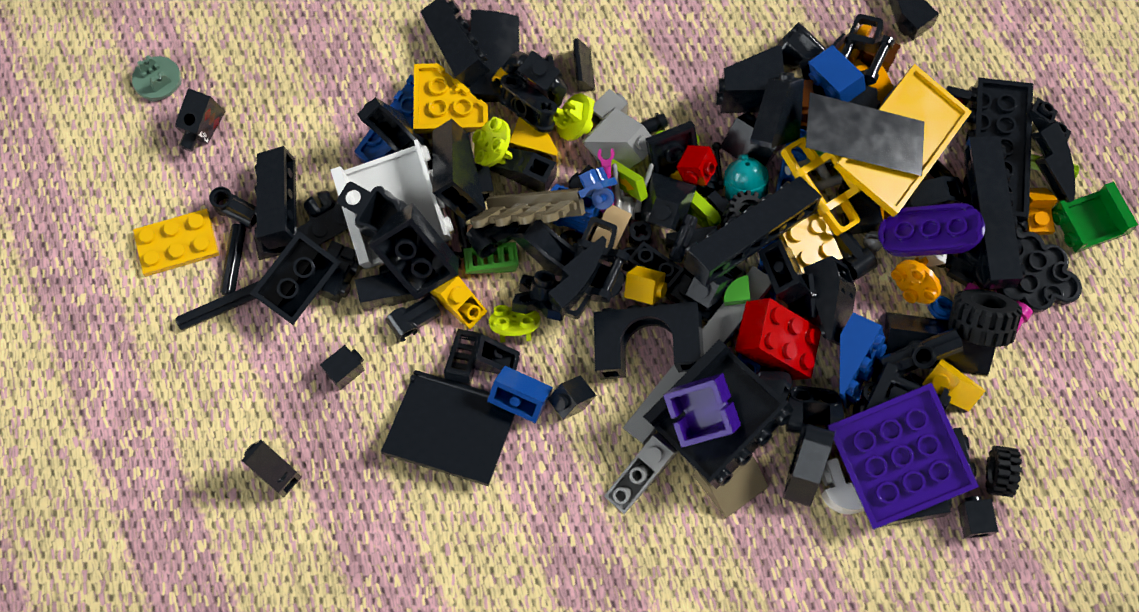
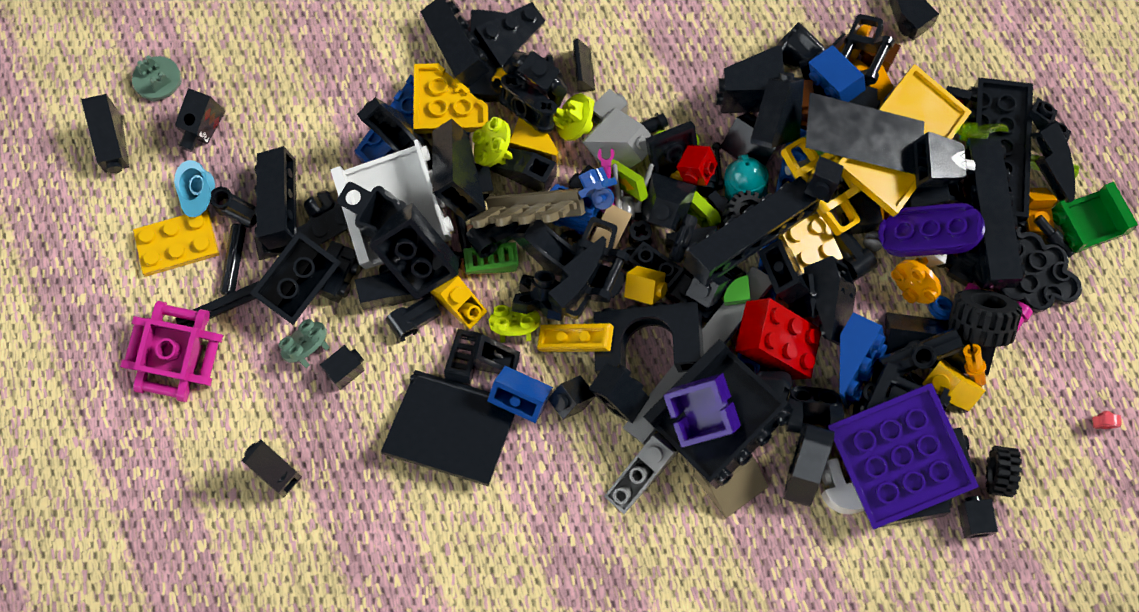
none -> black slope [81,94,129,174]
none -> dark pink brick [120,301,224,402]
none -> medium azure piece [174,160,215,217]
none -> sand green plate [278,319,330,368]
none -> black wing [473,2,545,69]
none -> yellow tile [537,323,614,352]
none -> black brick [588,362,650,423]
none -> black brick [804,156,844,203]
none -> torso [913,132,975,187]
none -> clear neon green plate [957,122,1009,141]
none -> light orange axle [963,344,986,387]
none -> black bar [1034,215,1074,258]
none -> coral tile [1092,411,1122,429]

